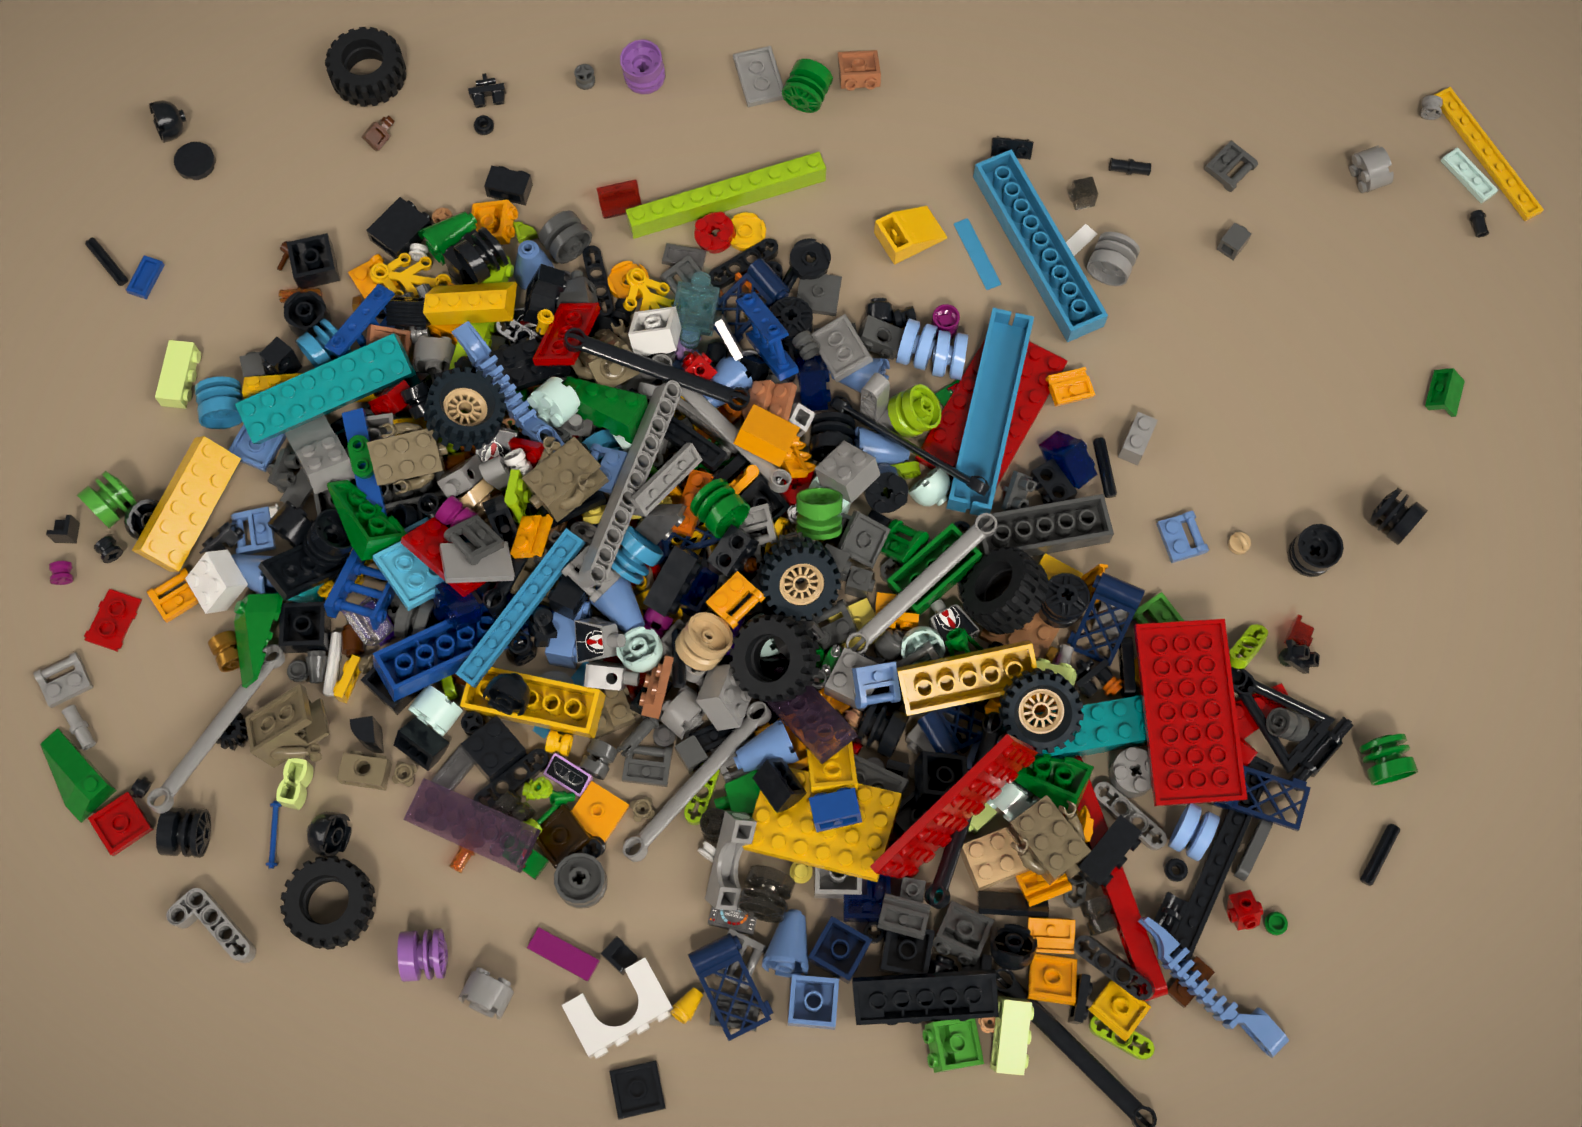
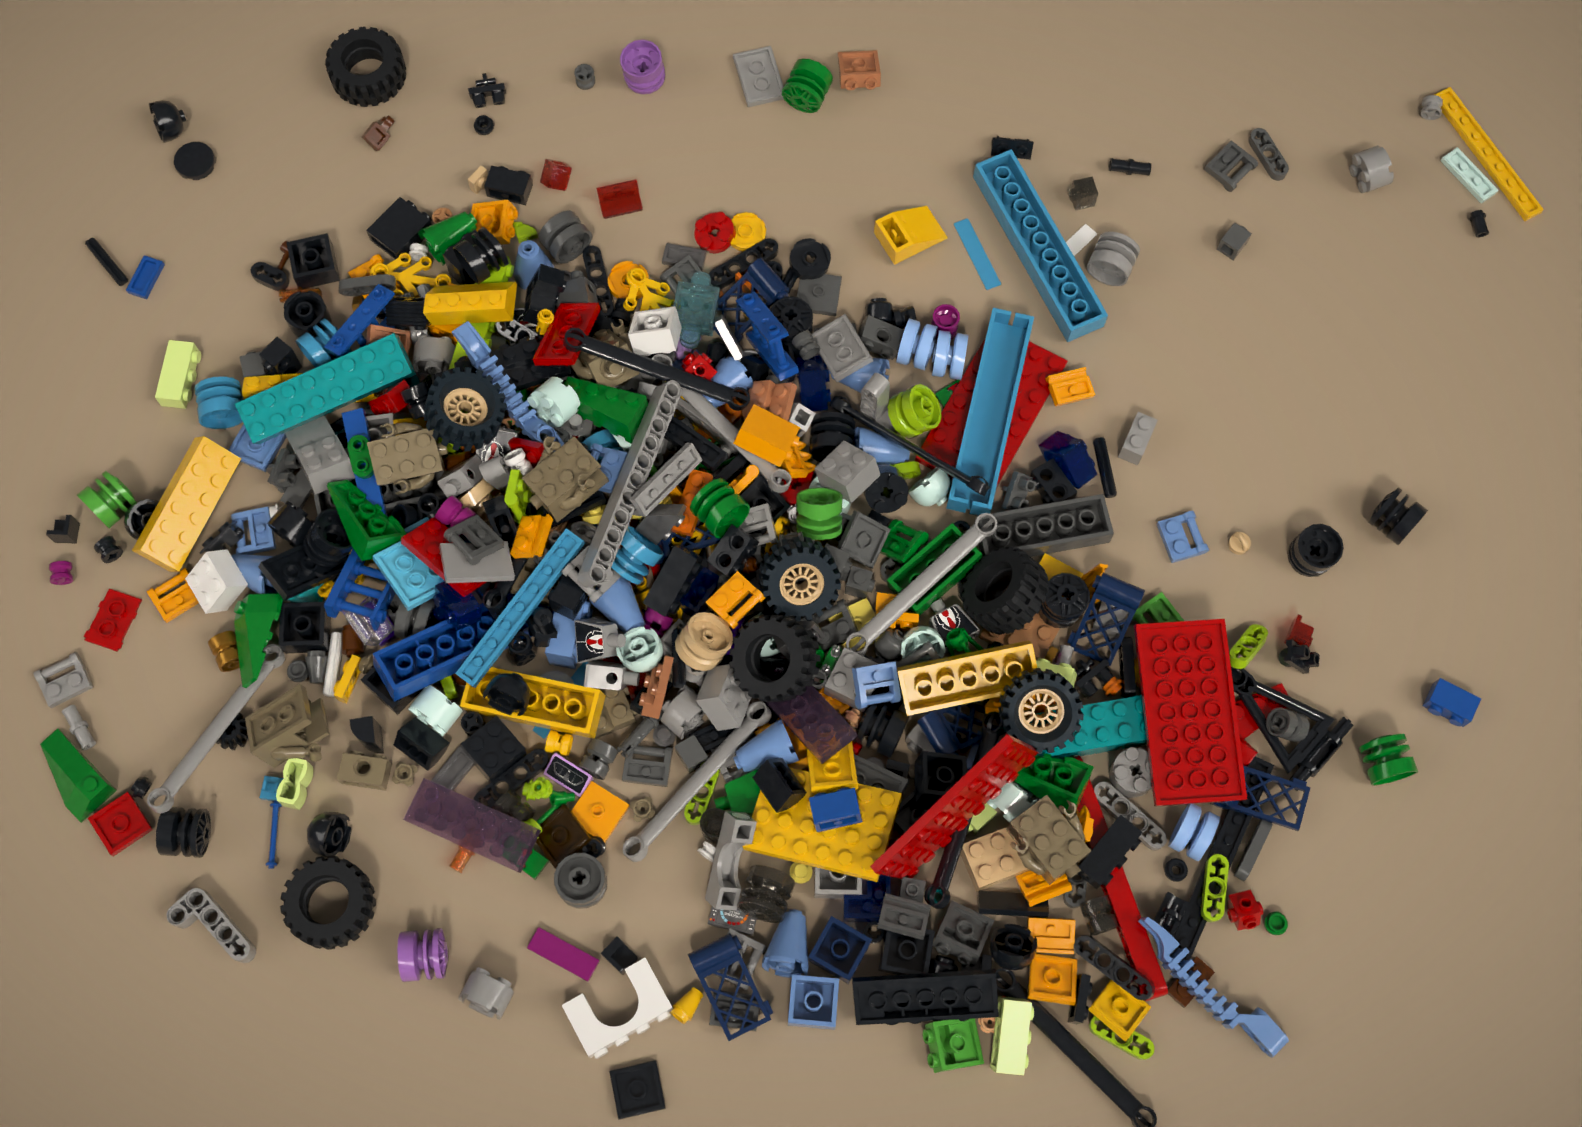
lime brick [626,152,826,239] -> none
black axle [1360,824,1400,886] -> none
green panel [1425,368,1465,417] -> none
none -> black beam [250,262,289,292]
none -> dark azure tile [259,776,284,801]
none -> dark grey beam [338,274,396,296]
none -> tan plate [468,165,488,194]
none -> clear red panel [540,159,572,191]
none -> lime beam [1201,854,1229,923]
none -> dark grey beam [1248,128,1289,181]
none -> blue brick [1422,678,1481,727]

